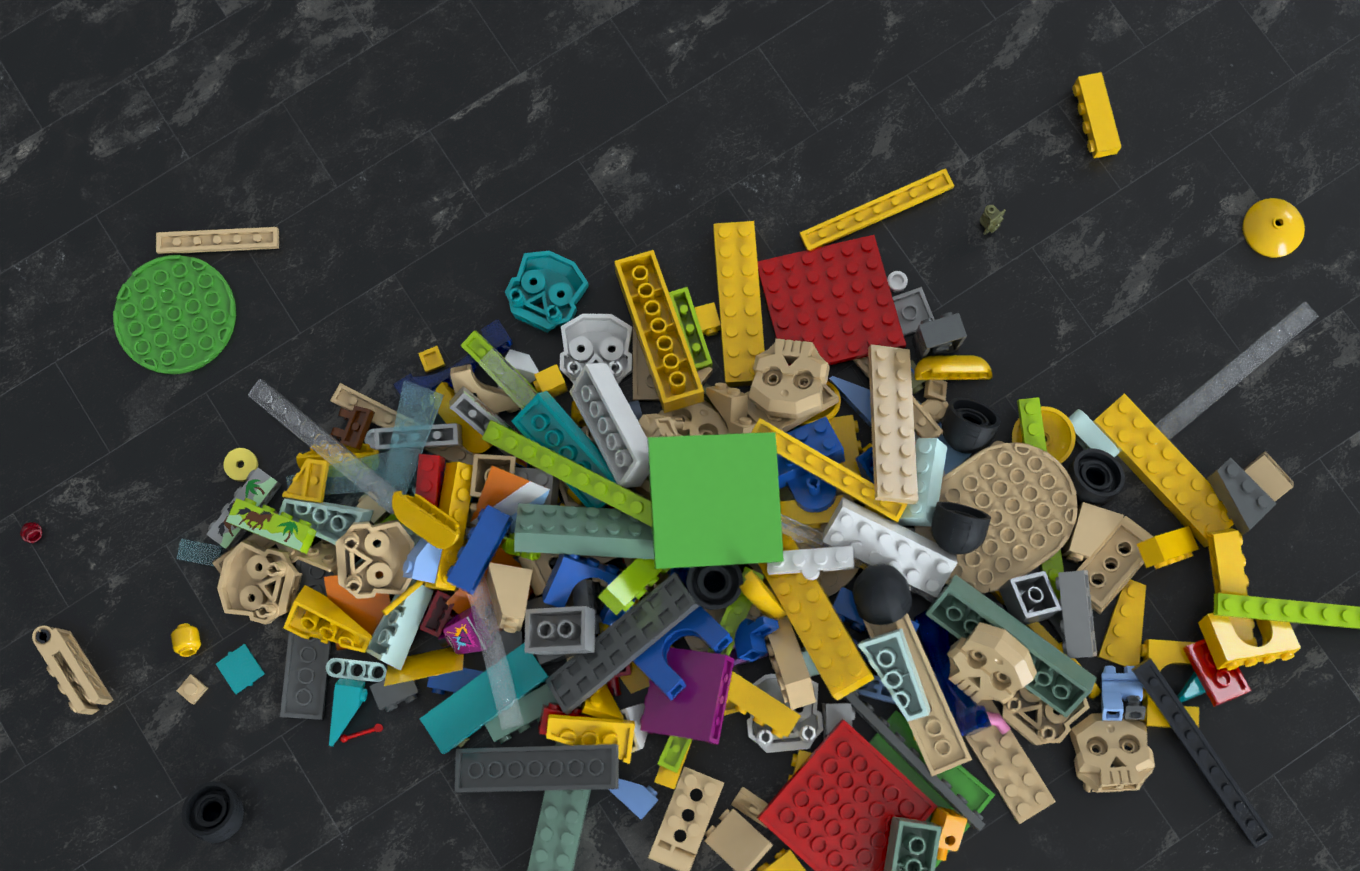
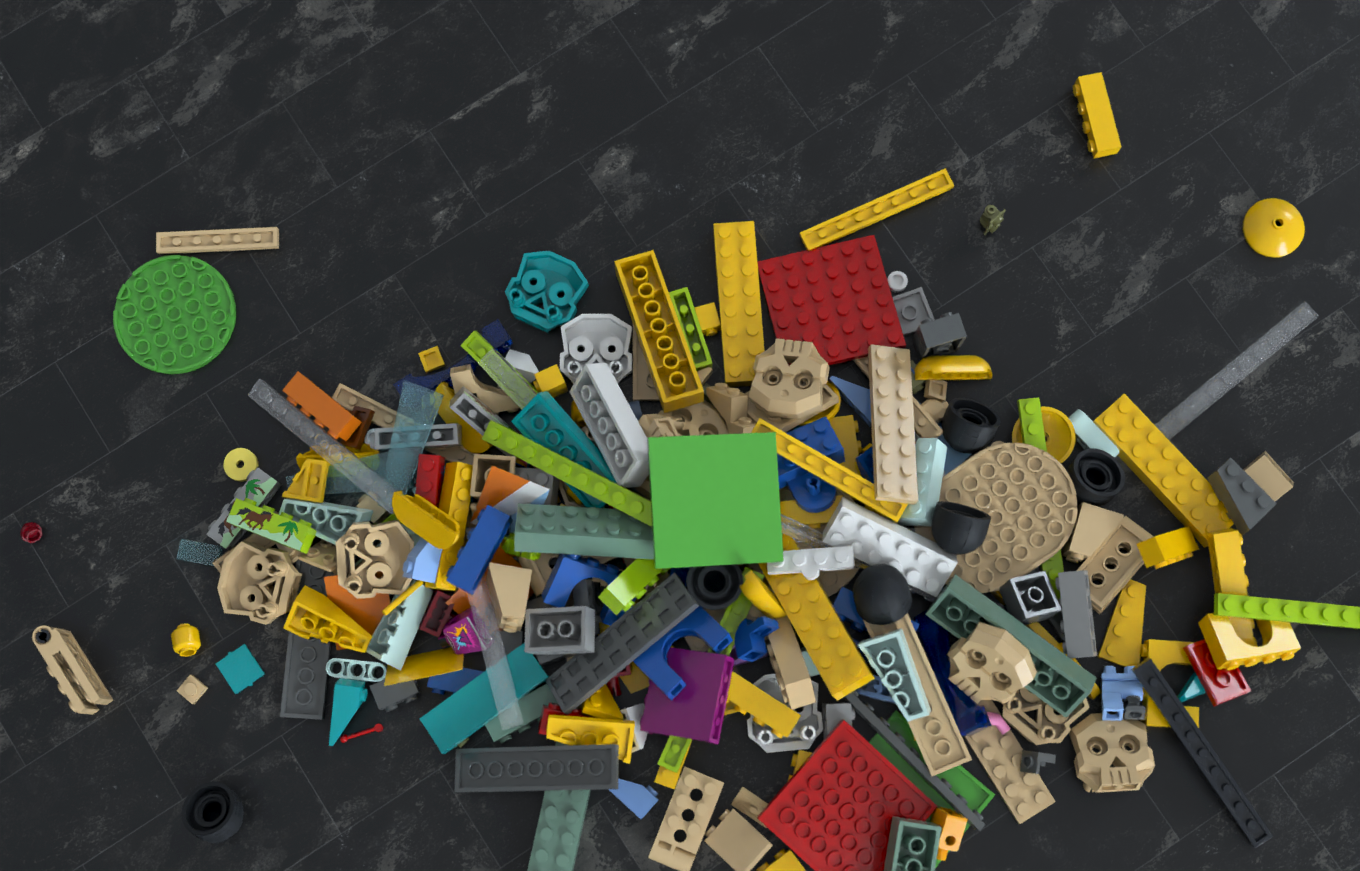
none -> orange brick [282,371,362,441]
none -> dark grey bracket [1020,750,1056,774]

